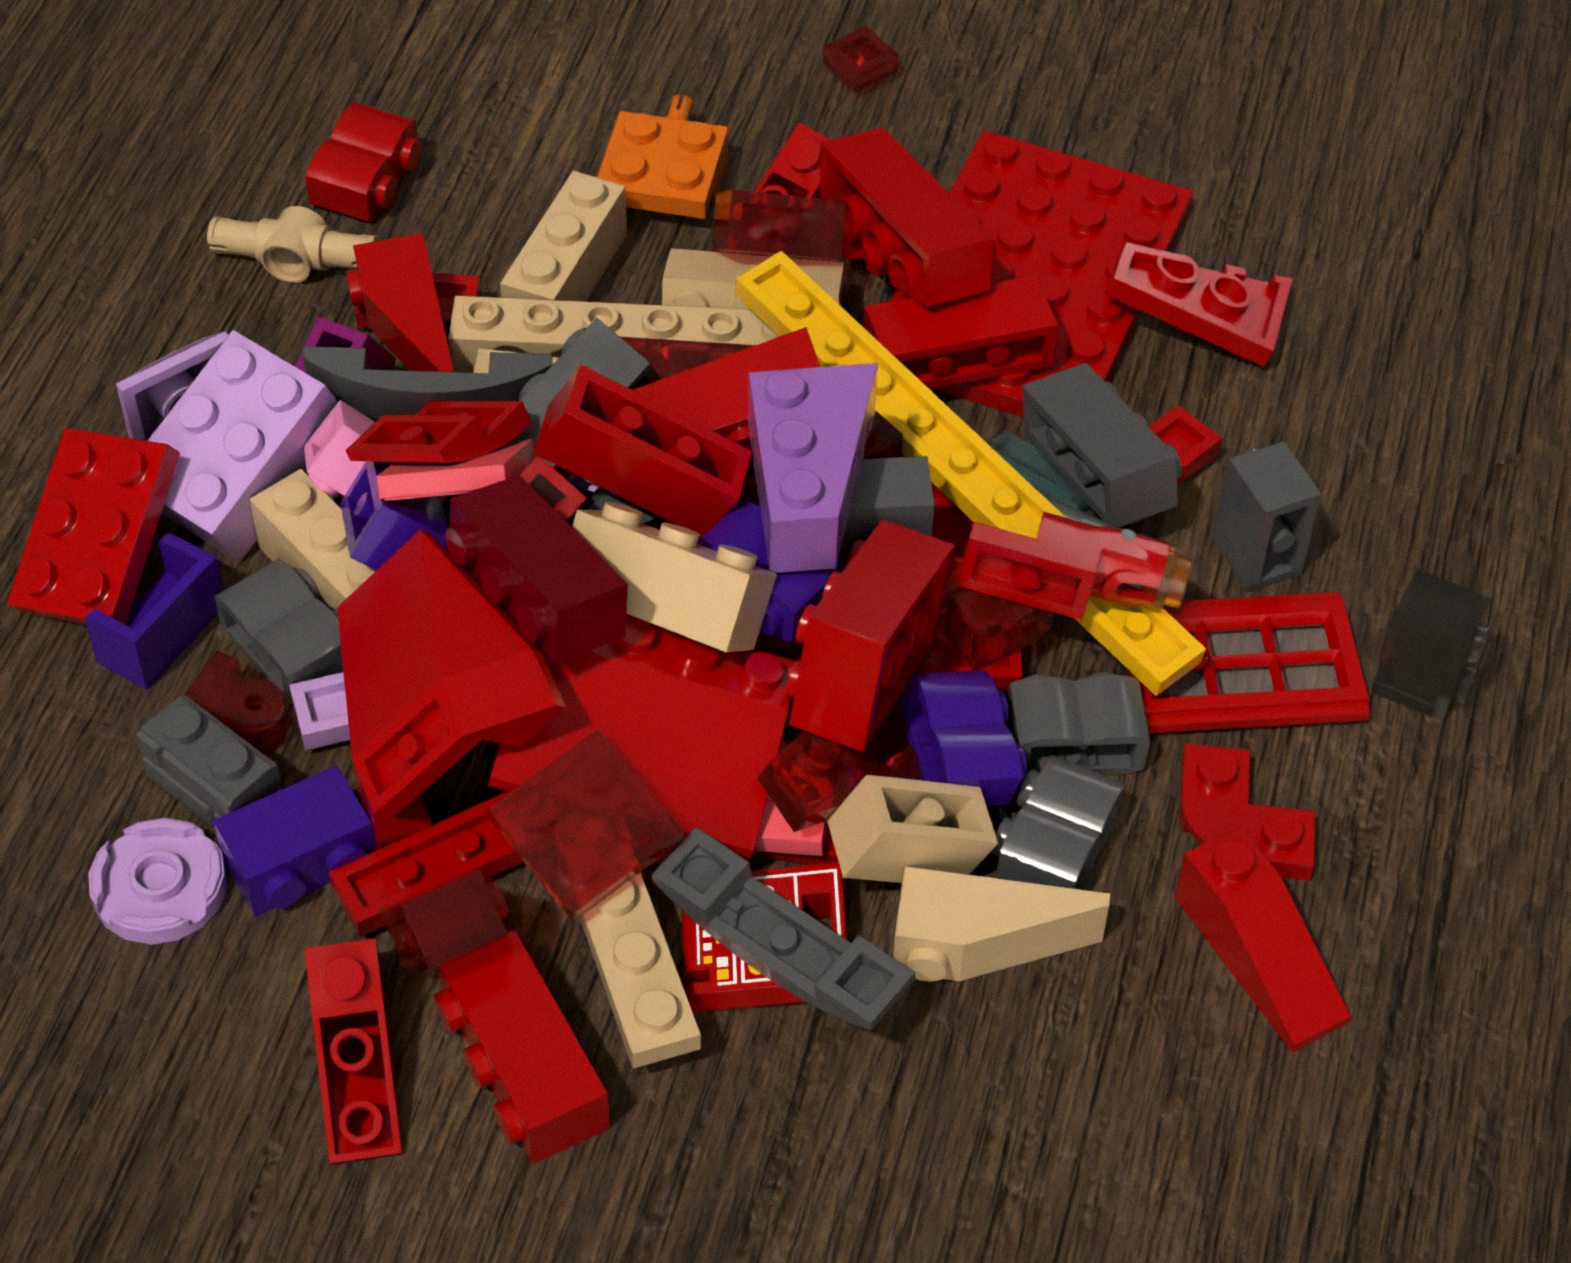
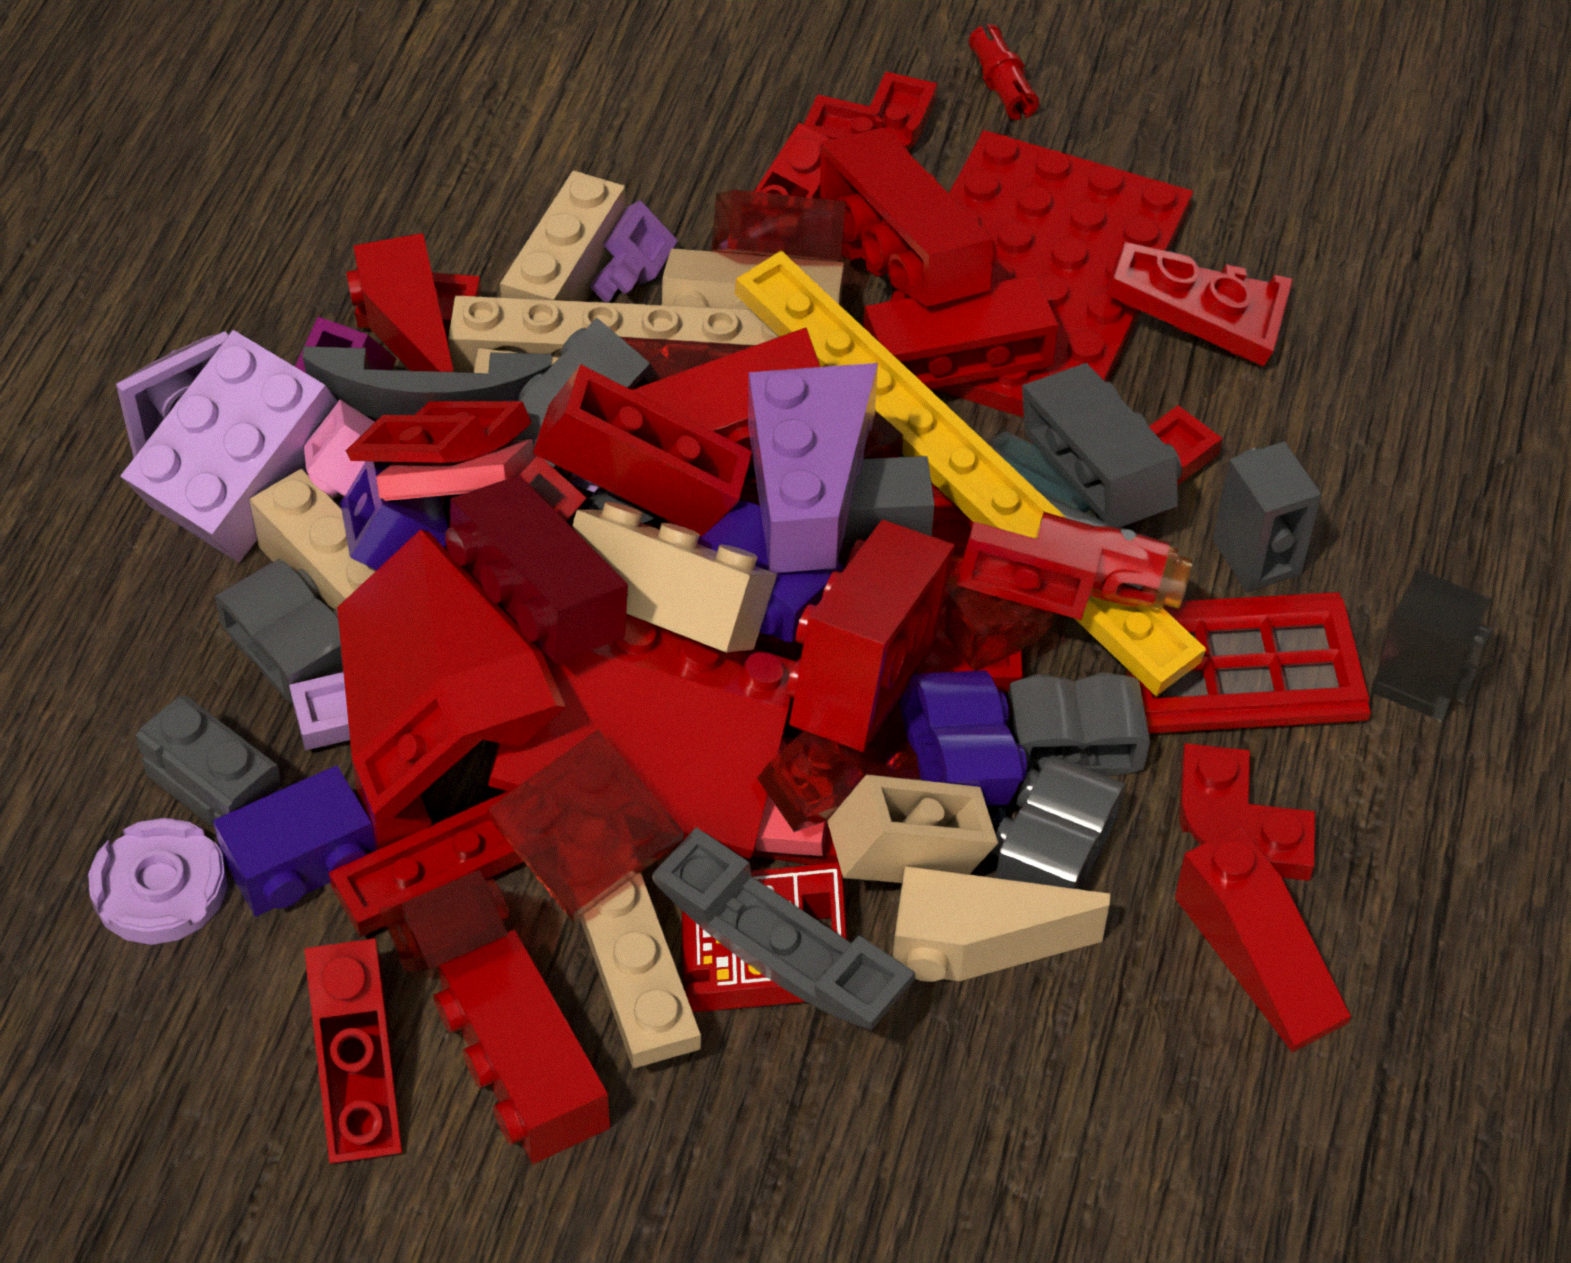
red plate [6,428,180,625] -> none
dark purple panel [85,533,224,690] -> none
clear red leg [184,651,287,755] -> none
tan pin [207,206,380,283] -> none
red brick [305,102,423,222] -> none
orange plate [597,94,728,219] -> none
clear red plate [823,26,899,92] -> none
none -> medium lavender plate [590,200,678,303]
none -> red plate [803,71,938,150]
none -> red pin [968,24,1040,120]

